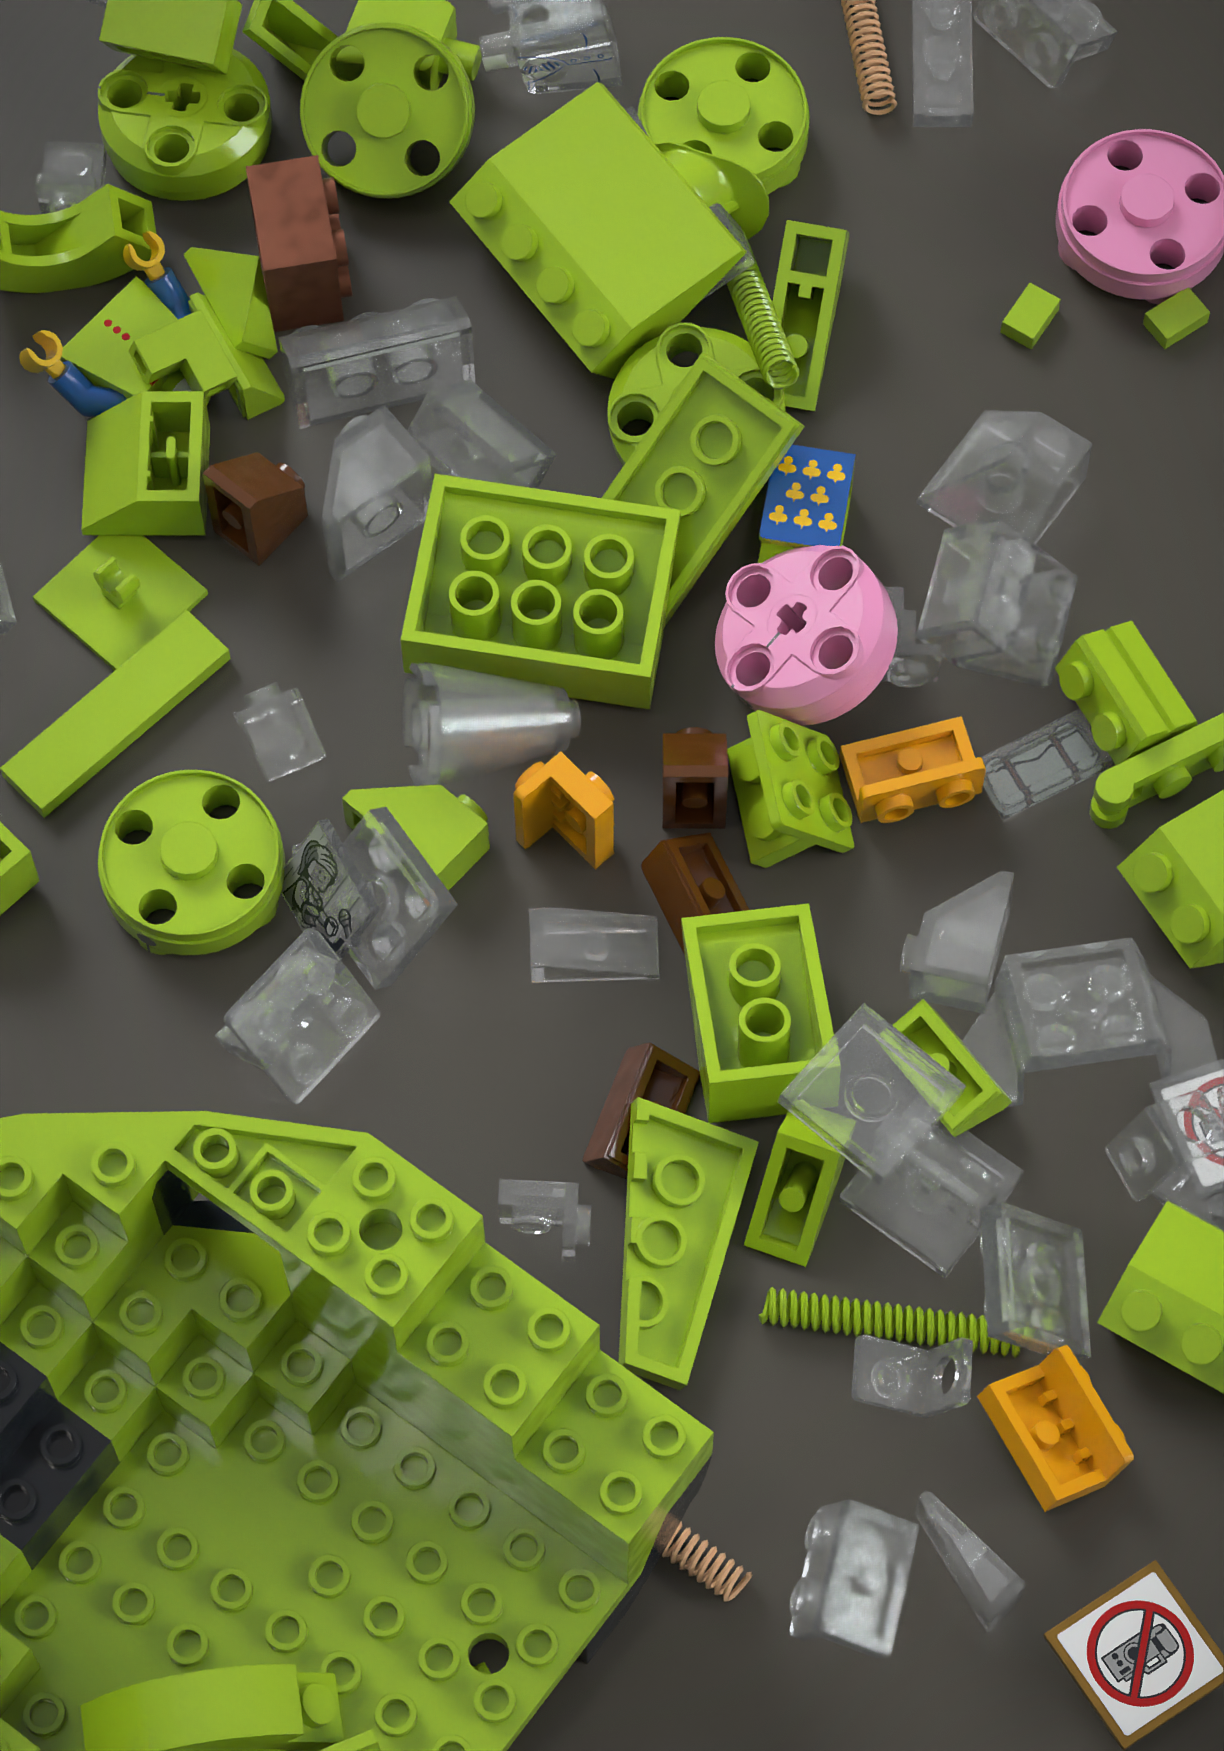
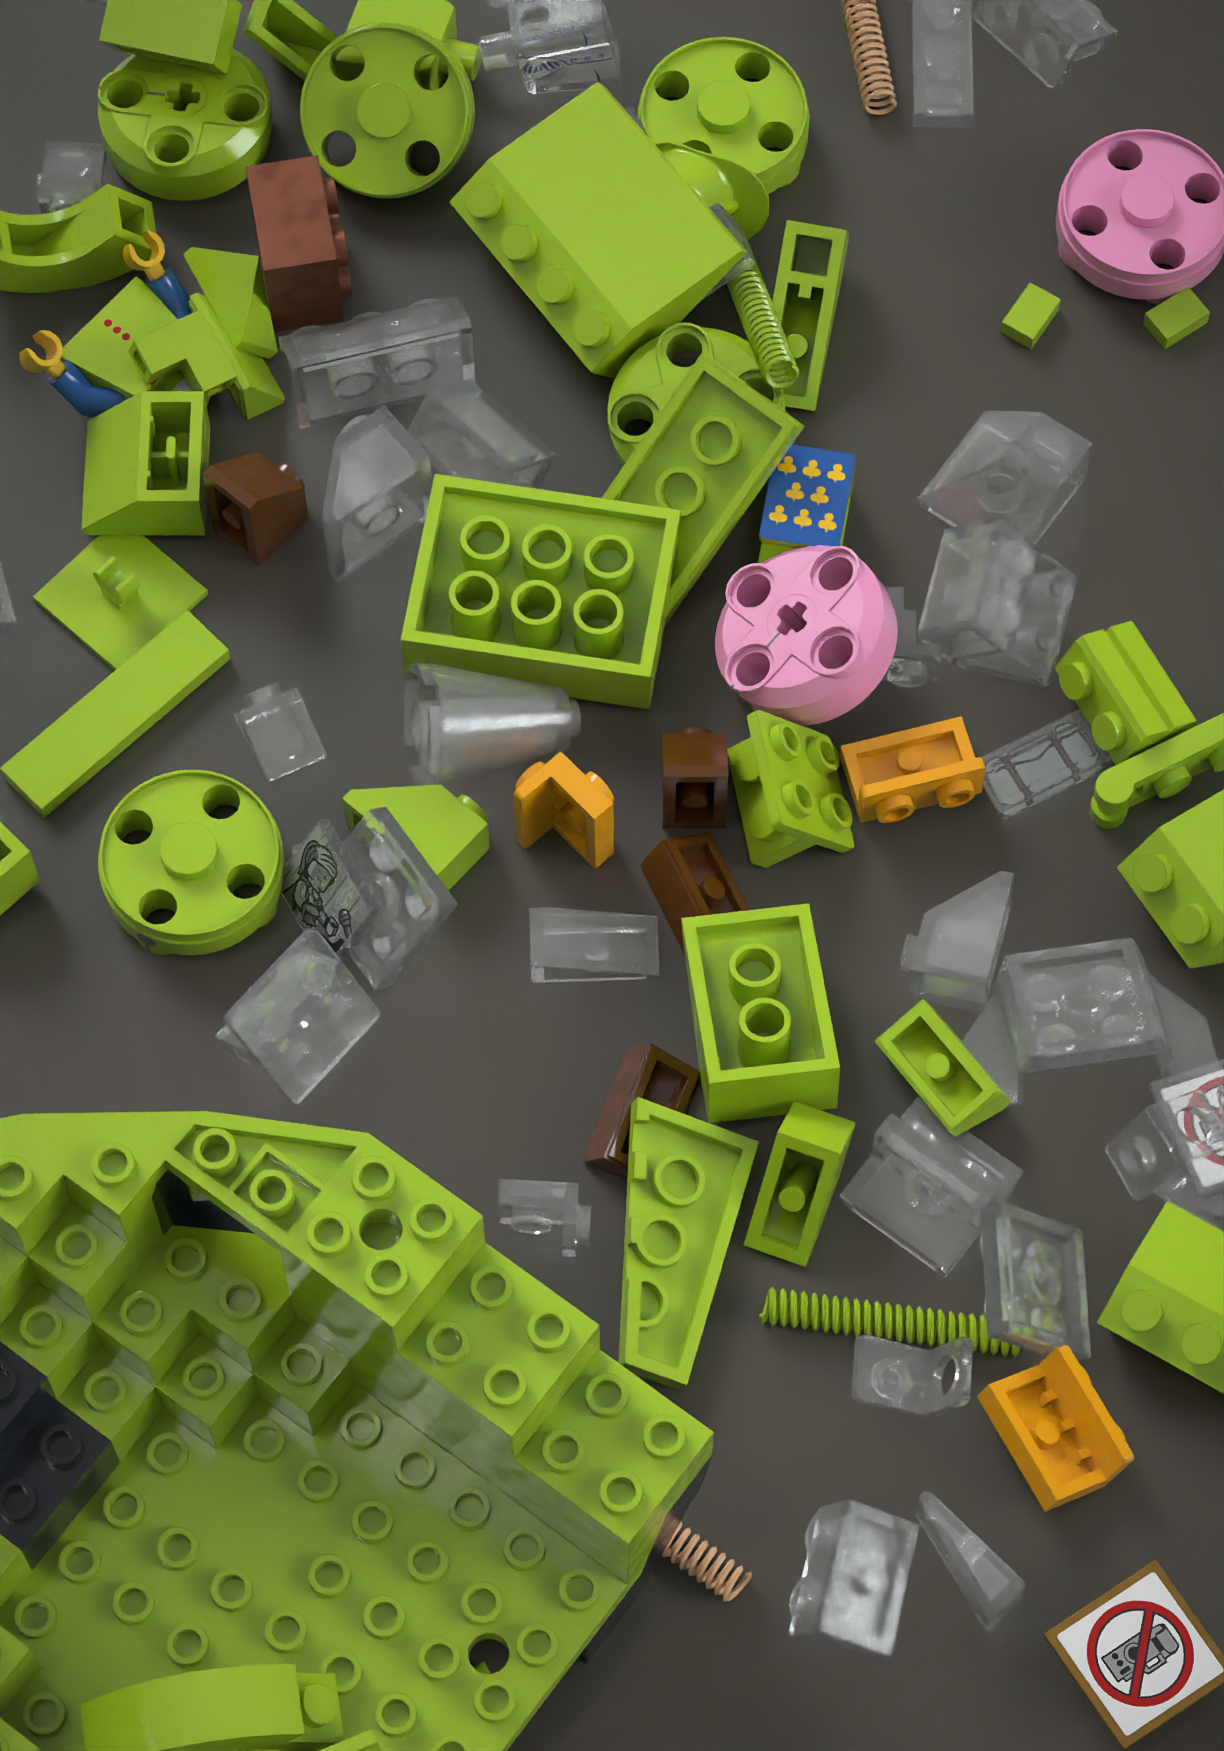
clear tile [778,1003,966,1186] -> none

